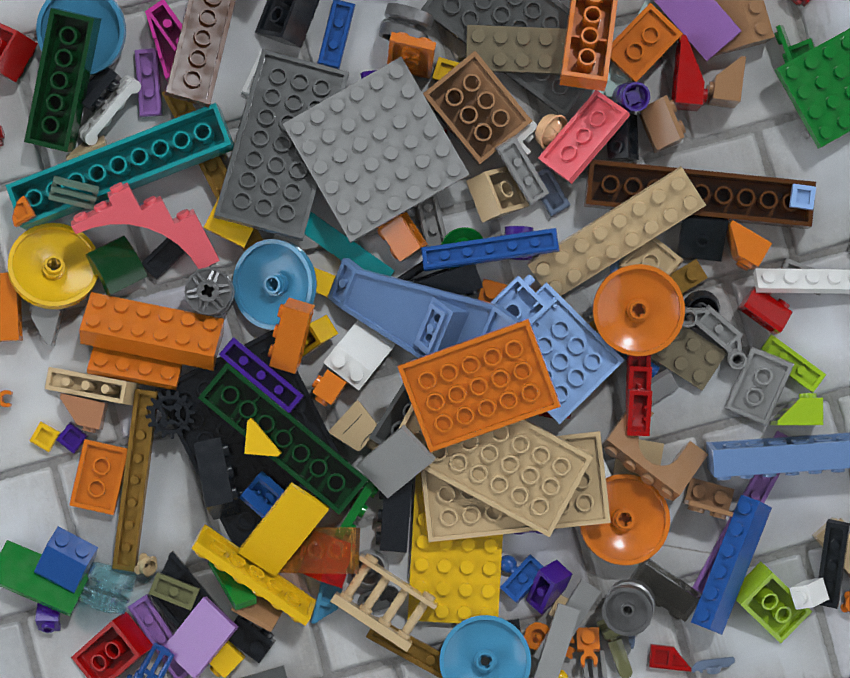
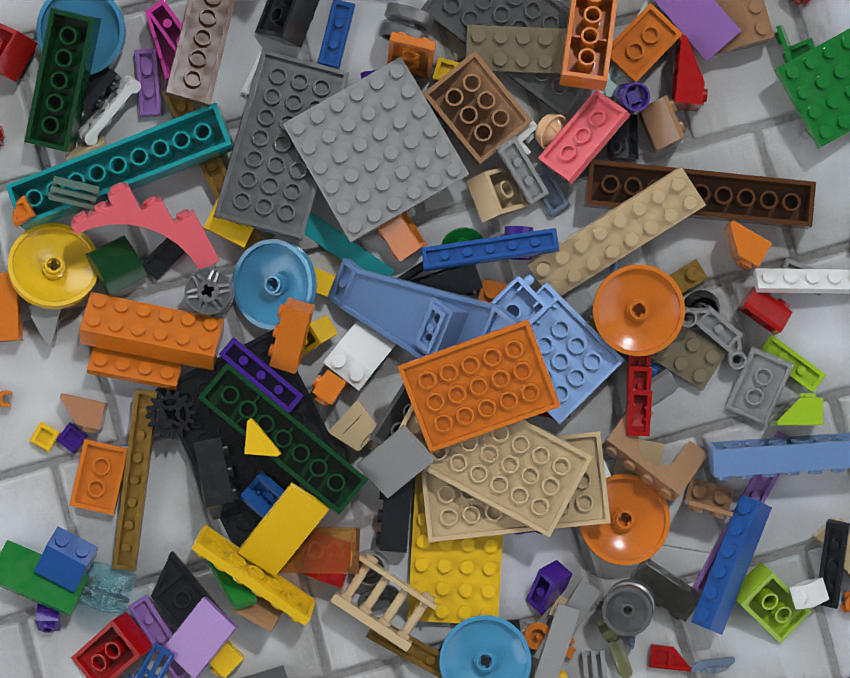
tan slope [45,367,140,406] -> none
tan plate [134,553,157,577] -> none
olive plate [149,572,200,610] -> none
black bracket [228,615,276,663] -> none
dark azure tile [311,582,343,624] -> none
green plate [335,480,379,539] -> none
light grey tile [416,194,447,247] -> none
blue plate [500,554,544,604] -> none
orange plate [576,627,600,668] -> none
tan plate [619,237,683,276] -> none
black plate [676,215,729,262] -> none
medium nougat slope [706,56,746,108] -> none
light blue plate [789,184,816,210] -> none

